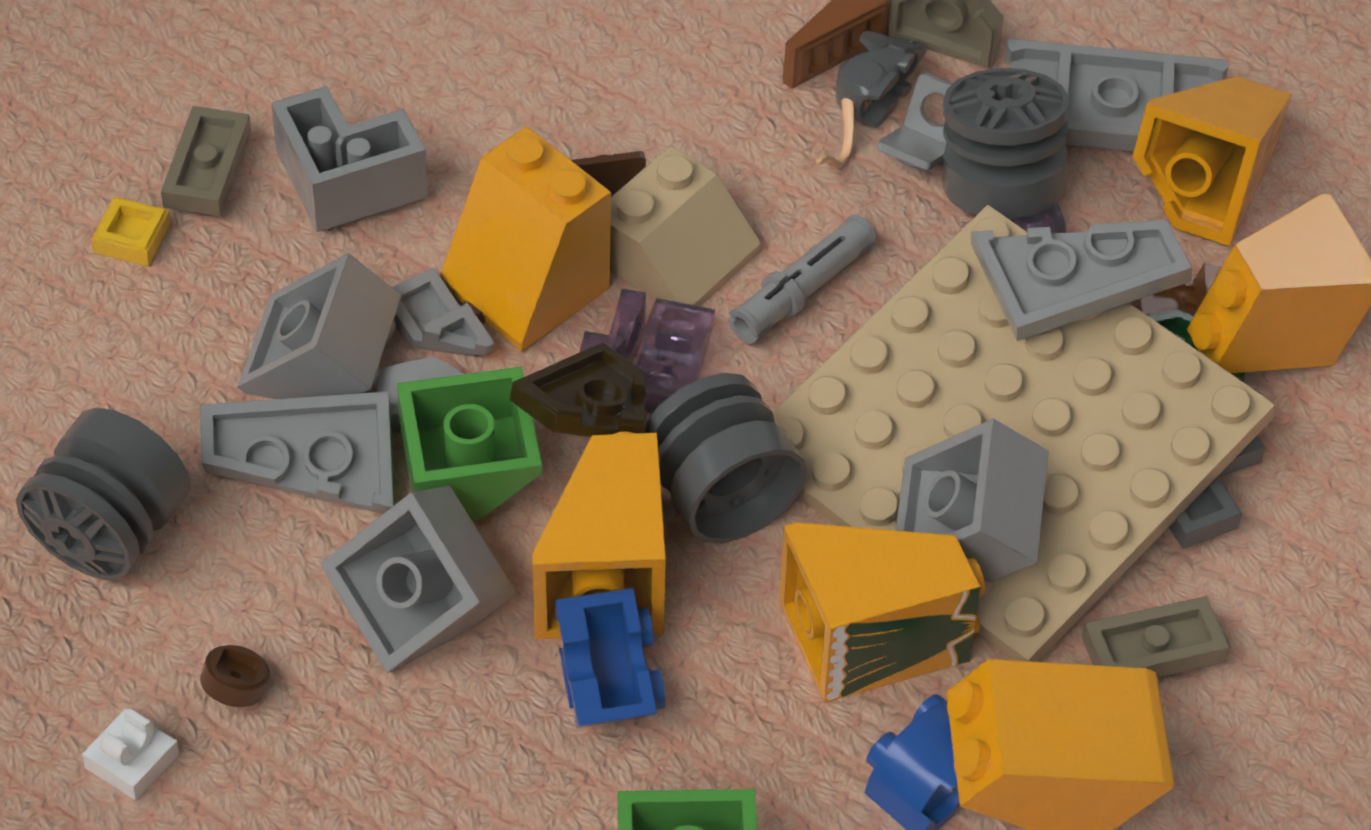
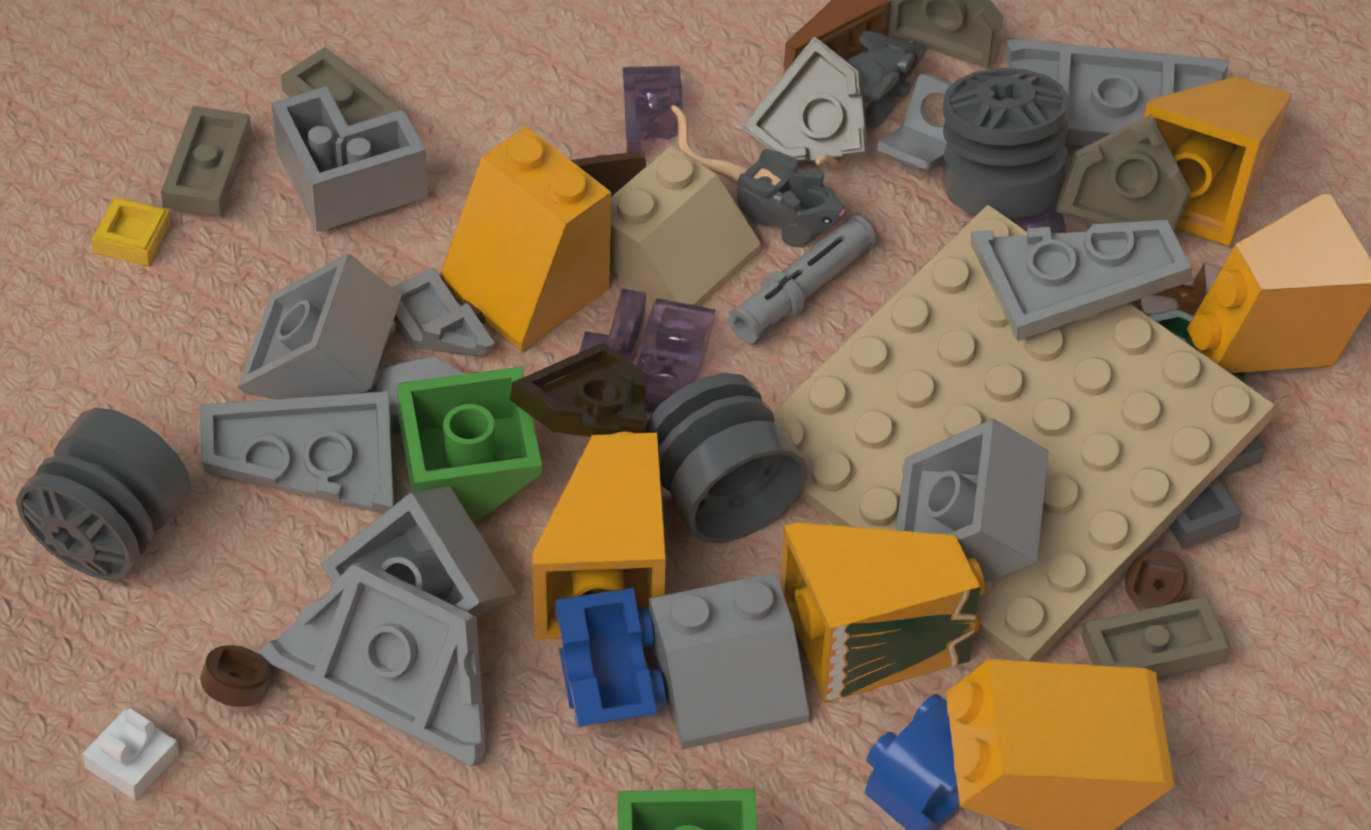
none -> light grey wing [259,562,486,767]
none -> dark tan plate [281,47,401,126]
none -> slope [622,66,683,153]
none -> light grey slope [649,572,809,749]
none -> dark grey animal [671,105,845,247]
none -> plate [741,36,869,165]
none -> dark tan plate [1056,114,1190,234]
none -> reddish brown tile [1125,550,1193,611]

